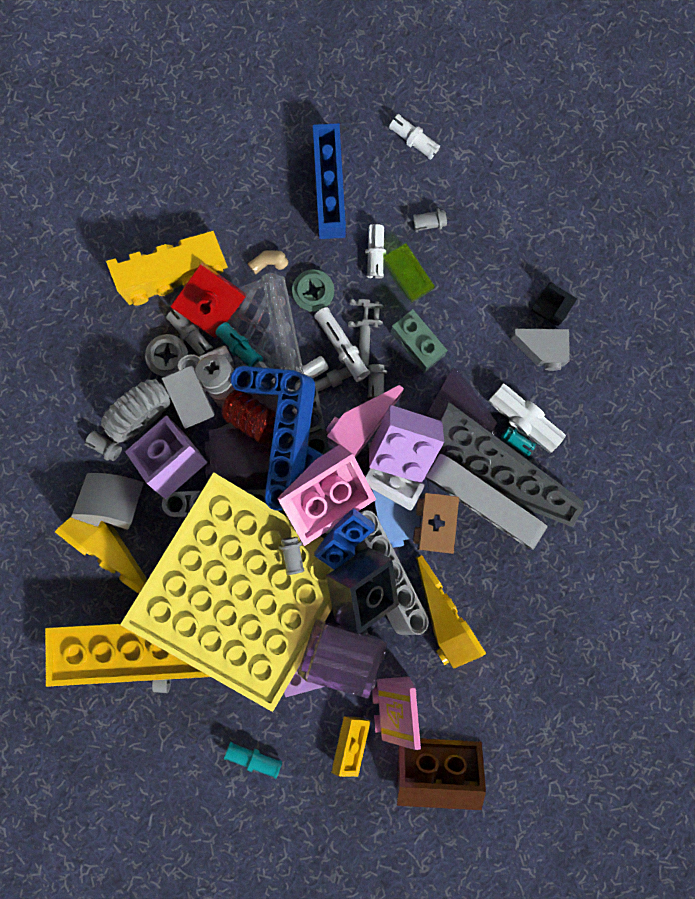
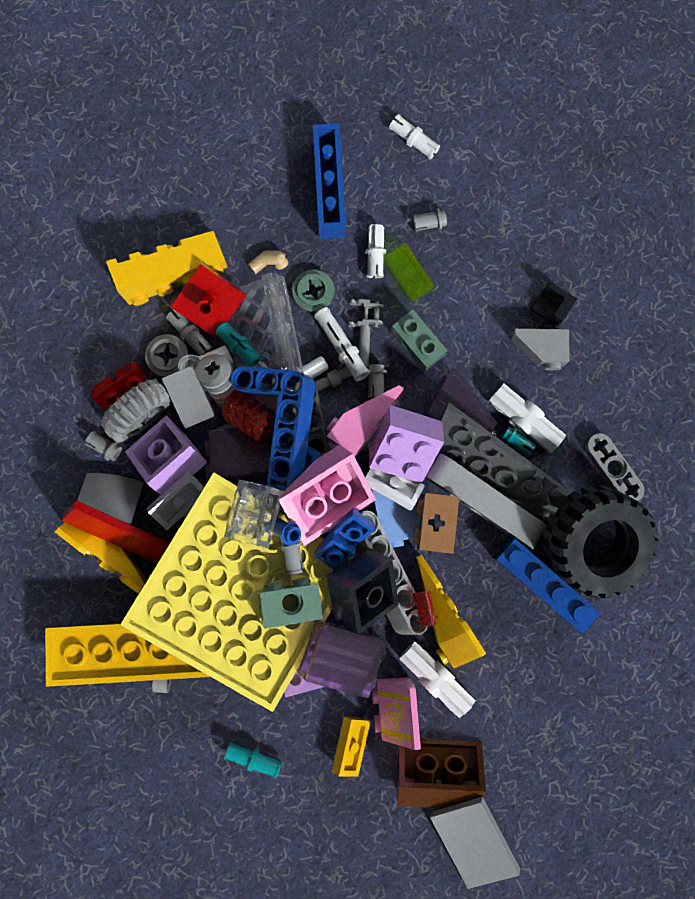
none -> red tile [61,501,170,563]
none -> red hinge [90,361,148,411]
none -> light grey plate [146,471,204,530]
none -> clear brick [224,479,284,548]
none -> sand green brick [257,578,323,629]
none -> blue pin [266,516,302,545]
none -> white piece [399,641,475,718]
none -> clear red pin [413,590,438,627]
none -> light grey tile [430,796,520,889]
none -> blue brick [493,538,600,634]
none -> black tyre [543,485,658,599]
none -> light grey beam [585,433,644,501]

